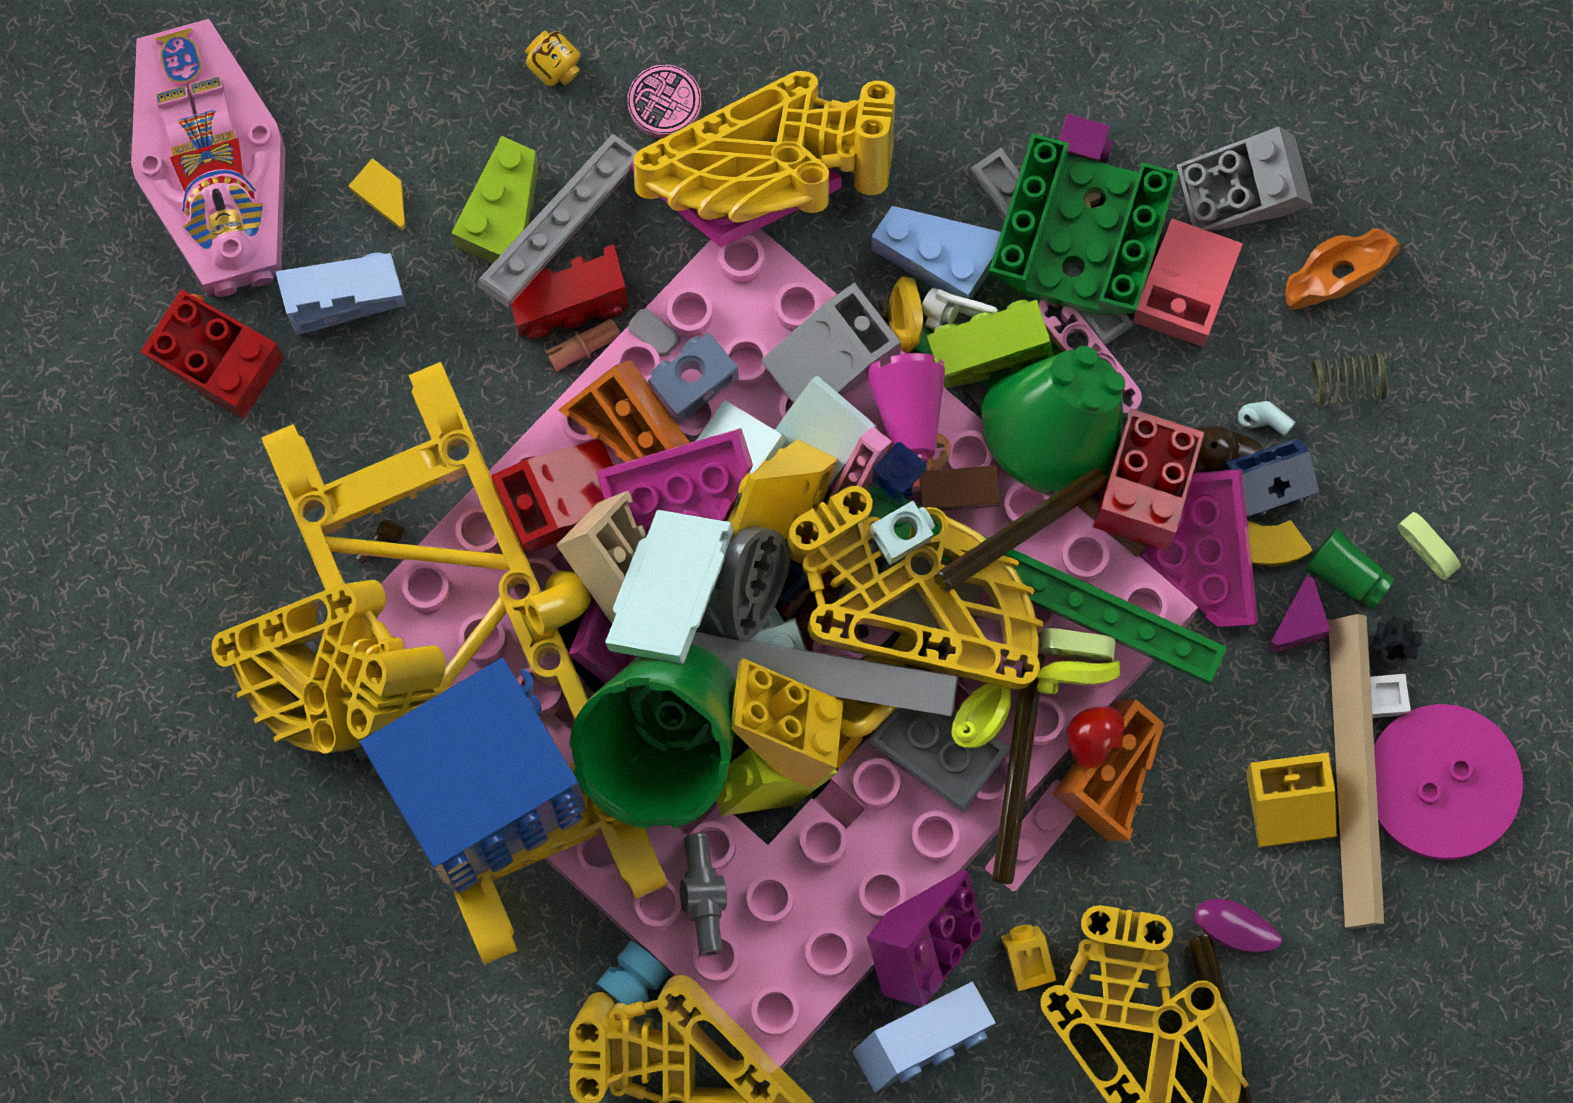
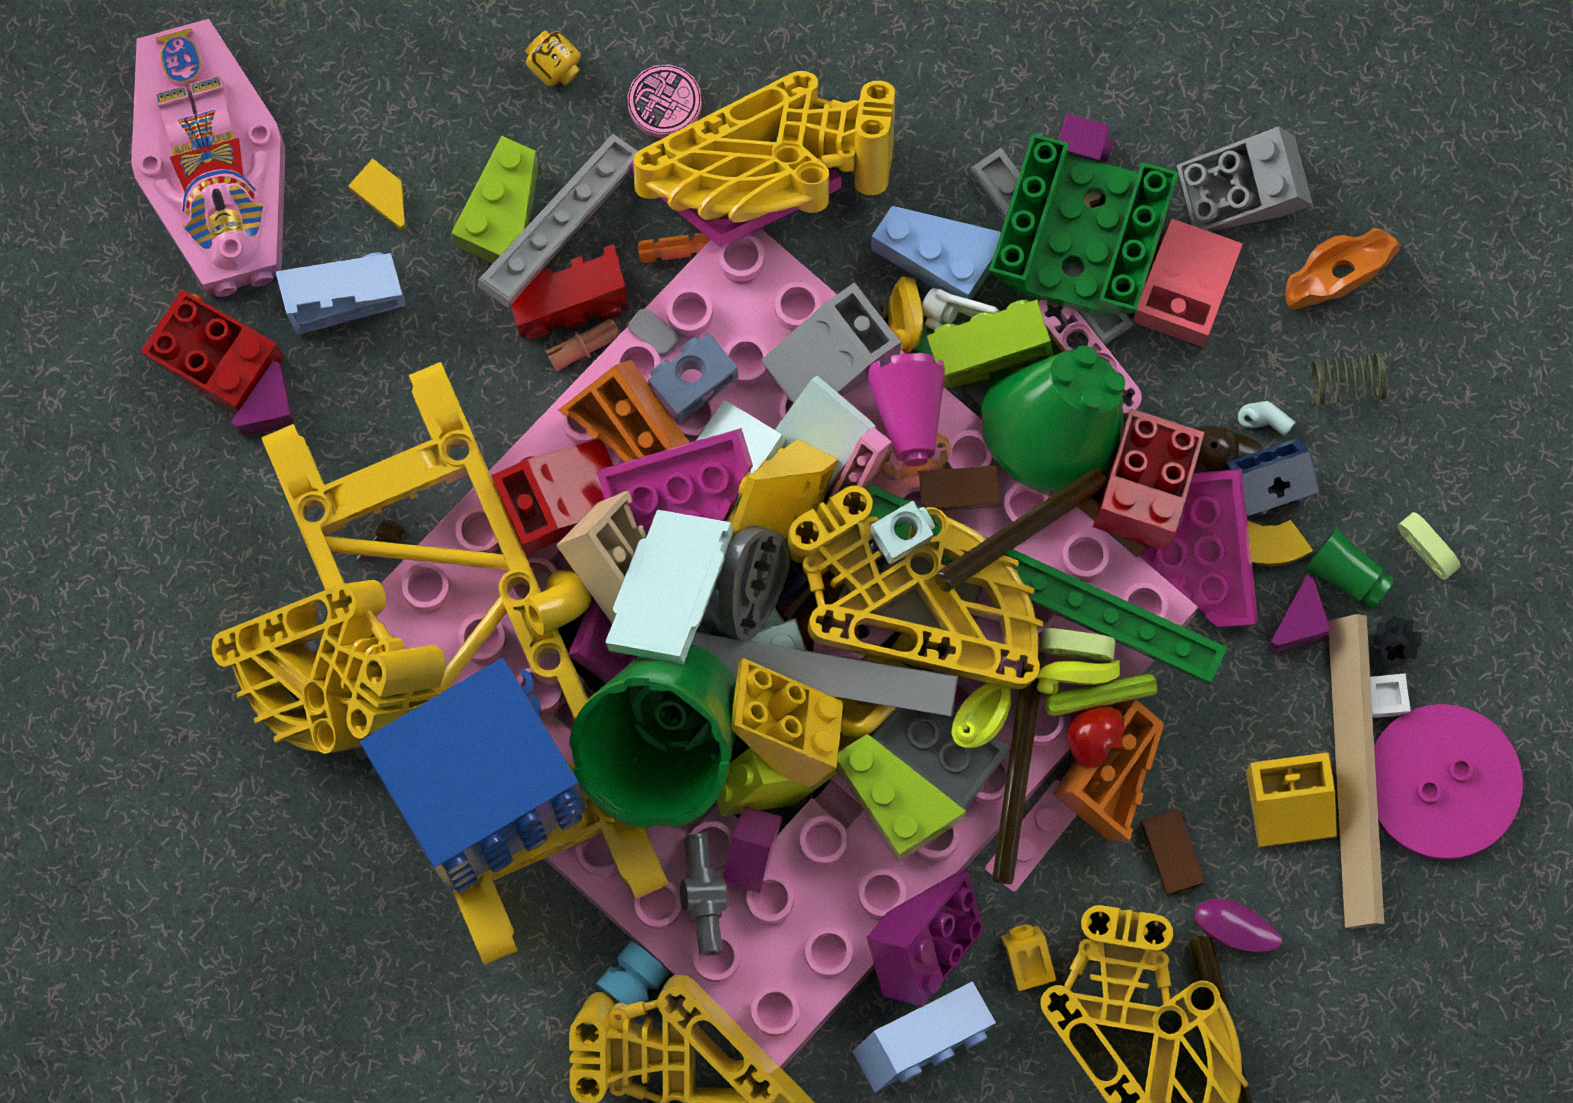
clear blue bracket [872,442,927,506] -> none
none -> magenta slope [231,360,295,436]
none -> orange axle [638,233,711,263]
none -> magenta slope [723,806,782,894]
none -> lime wedge [837,734,967,862]
none -> lime axle [1044,674,1158,716]
none -> reddish brown tile [1141,808,1205,896]

